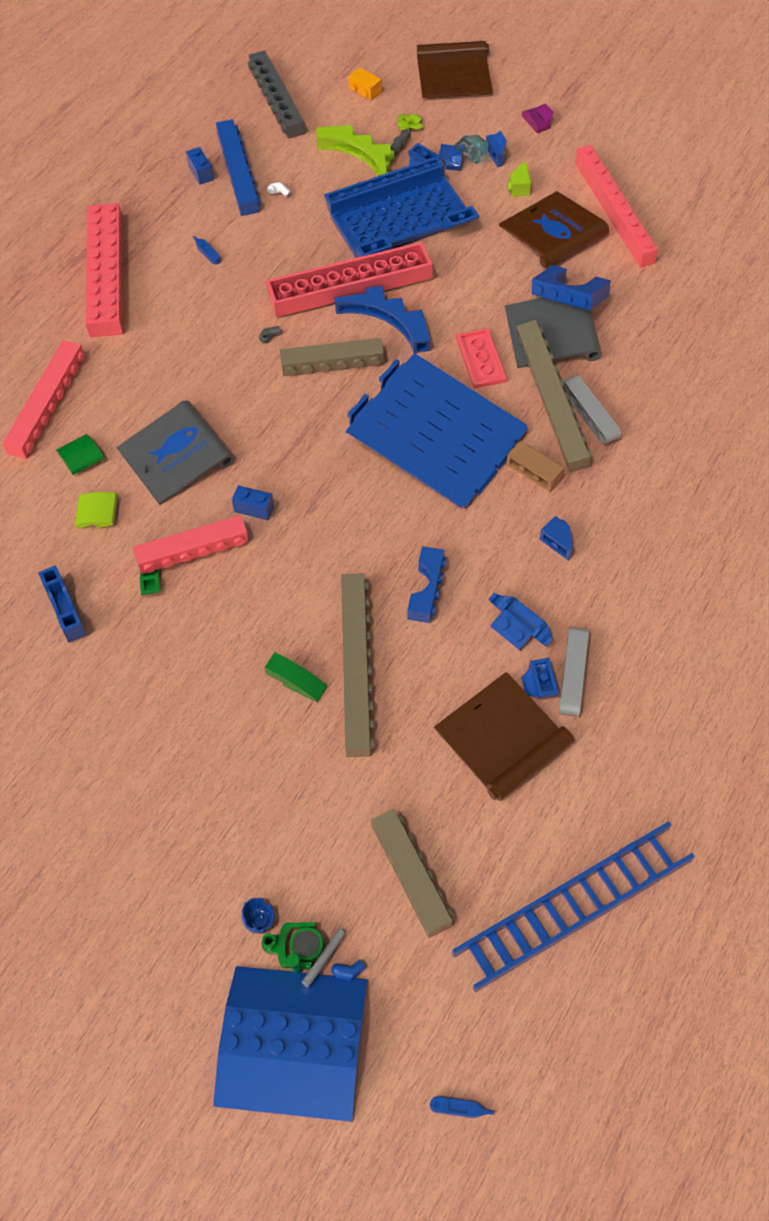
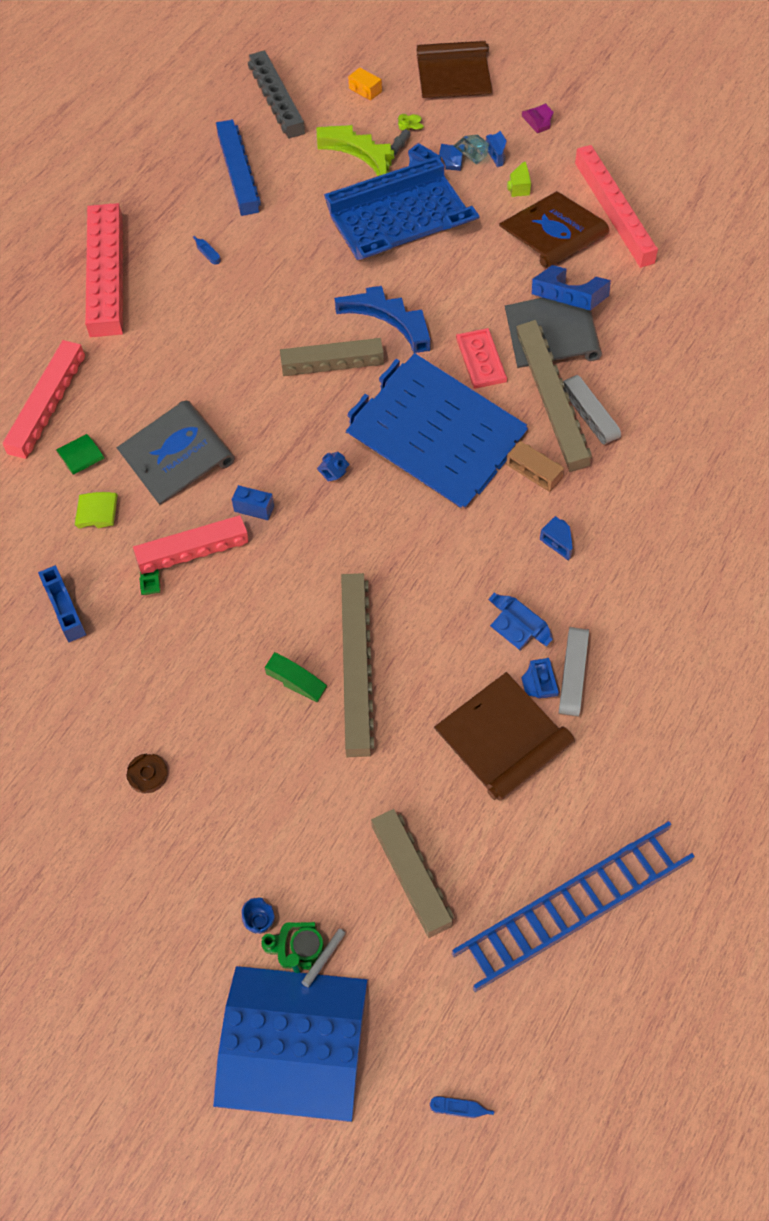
blue brick [186,147,214,185] -> none
dark grey arm [259,326,281,343] -> none
coral brick [266,242,433,317] -> none
white arm [267,182,291,198] -> none
blue arm [331,960,366,981] -> none
blue arch [407,546,447,623] -> none
none -> reddish brown tile [126,753,168,794]
none -> blue brick [317,452,349,481]

